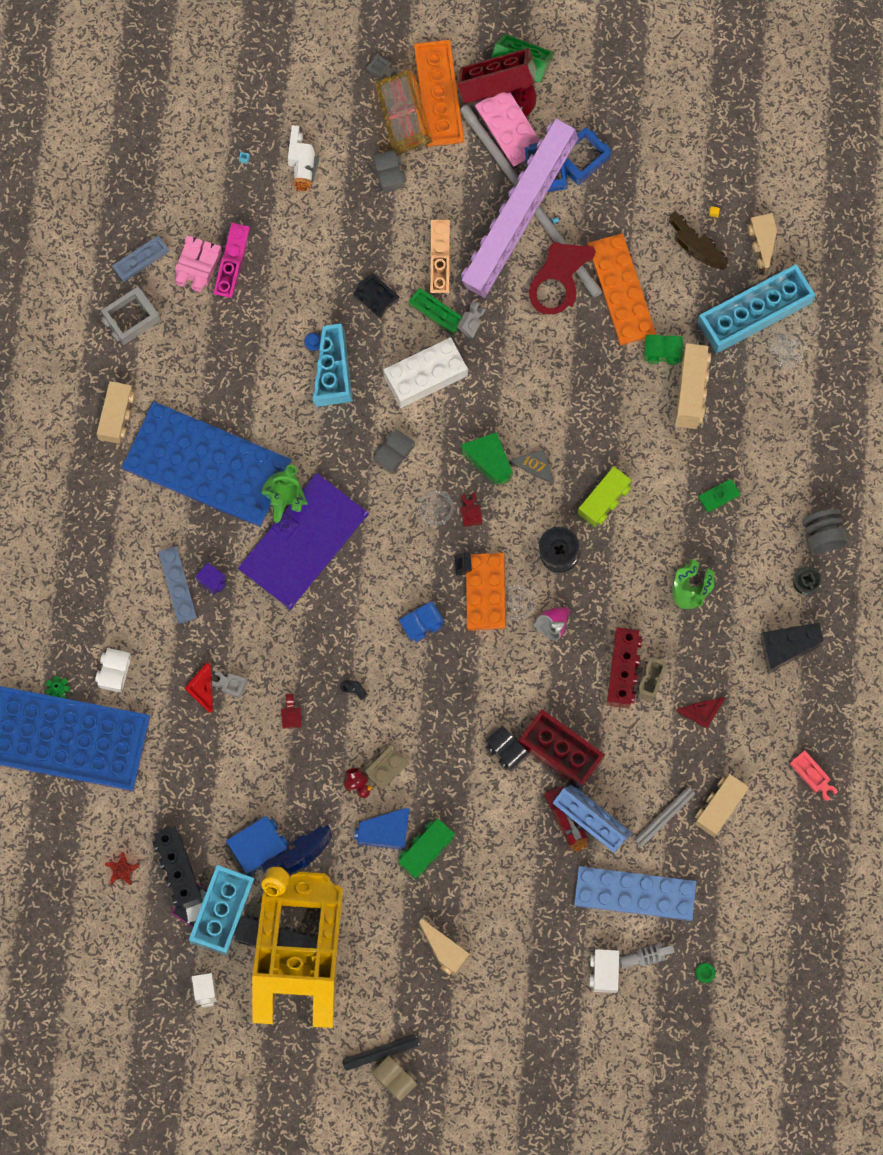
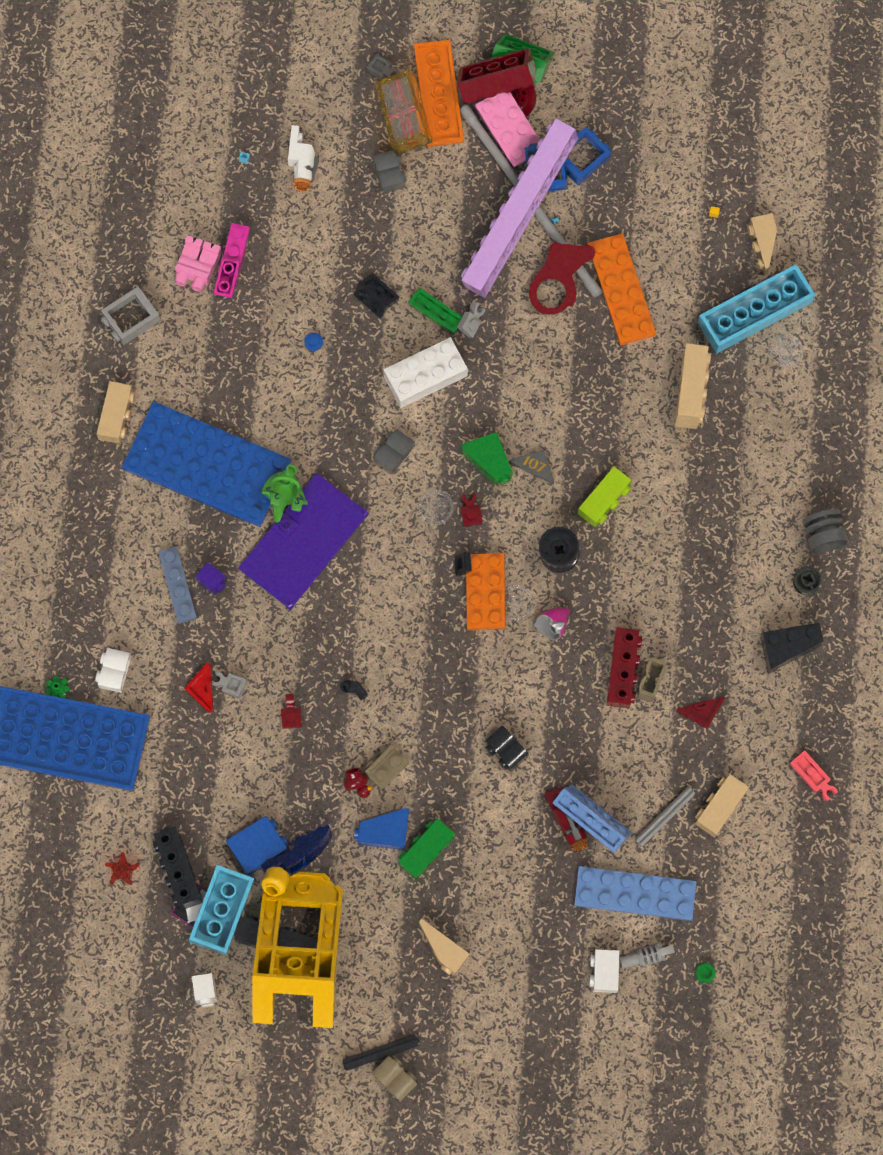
sand blue plate [112,235,169,282] -> none
medium azure wedge [312,324,353,407] -> none
blue brick [399,601,444,643] -> none
light nougat slope [430,220,450,293] -> none
dark red brick [519,709,605,790] -> none
green brick [644,334,683,365] -> none
dark brown slope [669,211,728,270] -> none
bright green piece [671,559,715,610] -> none
green plate [698,479,741,514] -> none

